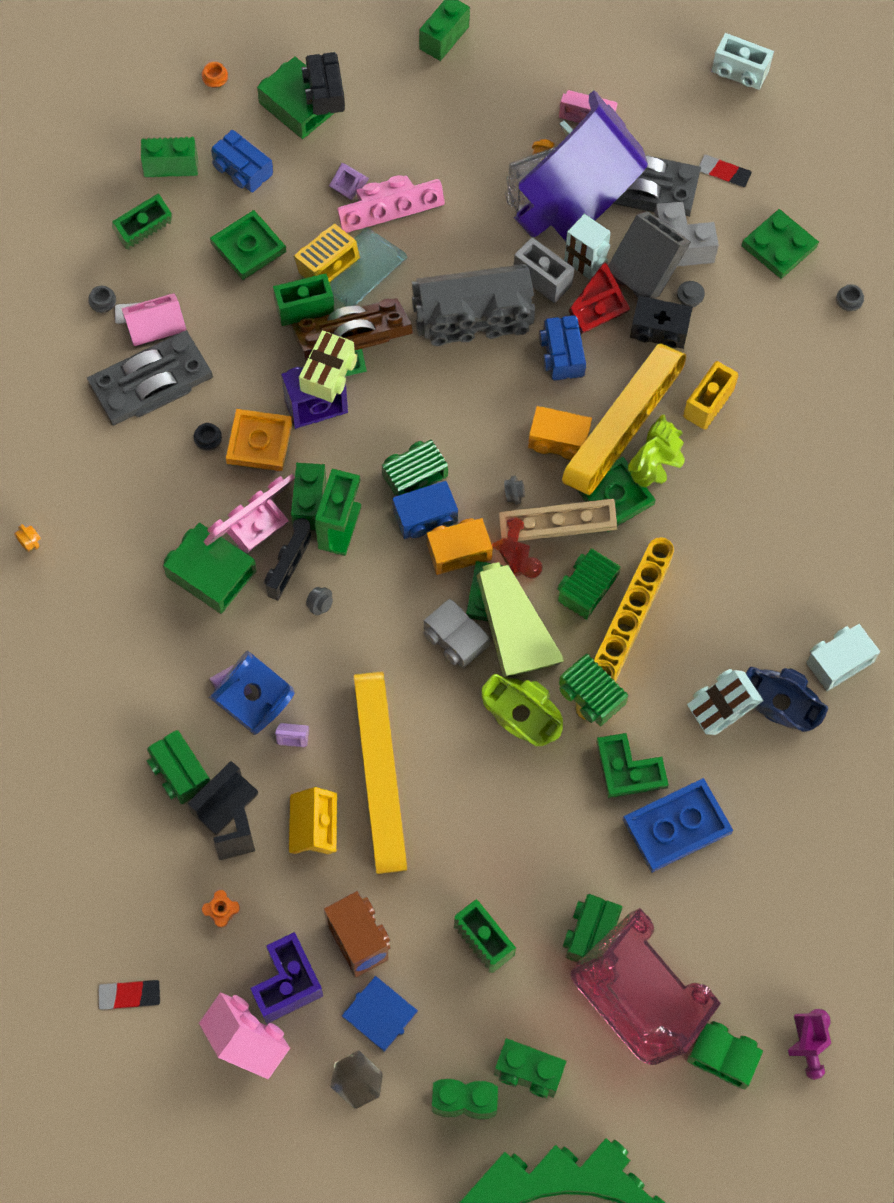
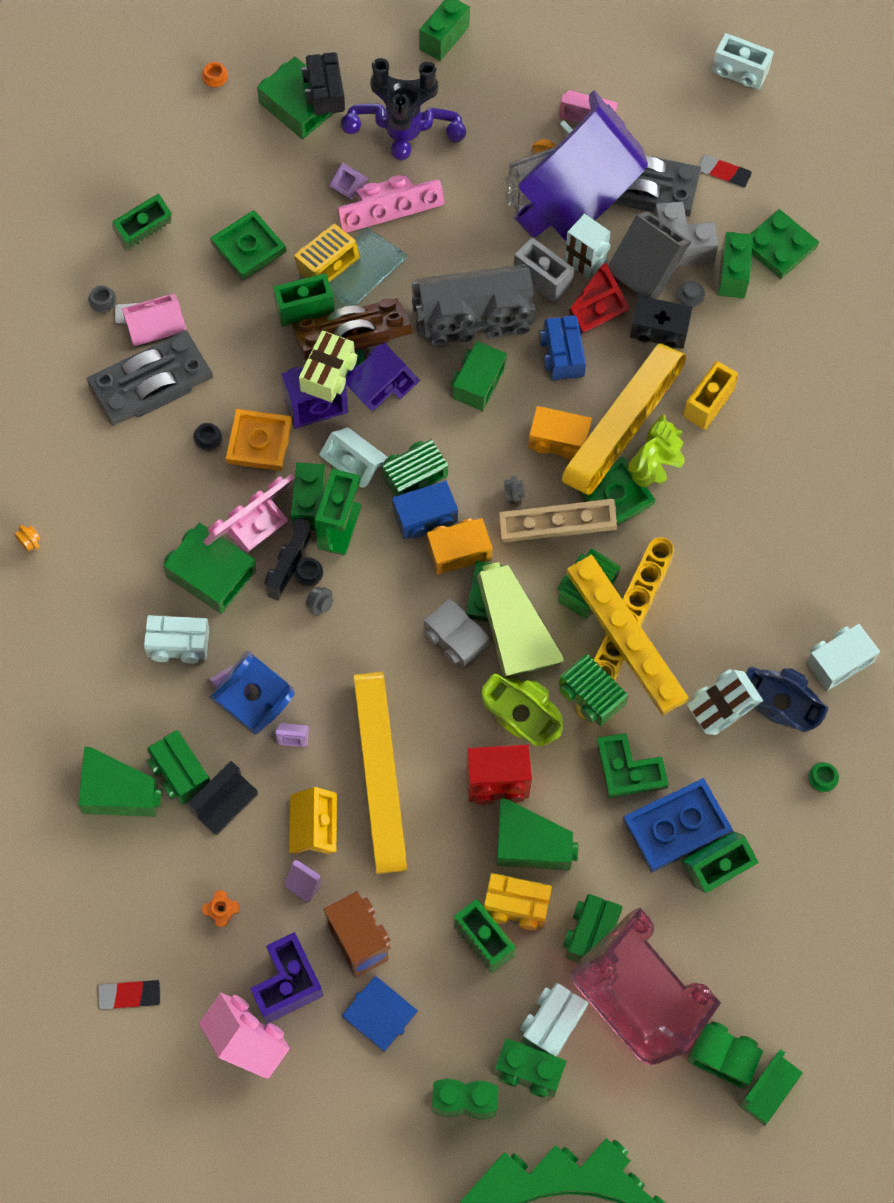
green brick [141,136,198,177] -> none
blue brick [211,130,273,193] -> none
black panel [213,805,255,860] -> none
clear smoke panel [330,1050,383,1109] -> none
clear red piece [492,518,543,579] -> none
magenta piece [788,1009,832,1080] -> none
dark grey plate [836,284,864,311] -> none
none -> green slope [78,747,163,817]
none -> light aqua brick [144,615,209,664]
none -> lavender slope [285,860,322,902]
none -> black plate [294,558,323,586]
none -> light aqua panel [319,427,388,488]
none -> wheel [340,58,467,160]
none -> dark purple brick [345,342,420,412]
none -> green brick [450,341,507,411]
none -> red brick [466,744,532,805]
none -> yellow brick [484,873,552,931]
none -> green slope [497,798,579,870]
none -> light aqua brick [520,983,589,1057]
none -> yellow plate [566,555,689,716]
none -> green brick [681,831,759,893]
none -> green brick [718,232,753,299]
none -> green panel [739,1049,803,1126]
none -> green plate [808,762,839,792]

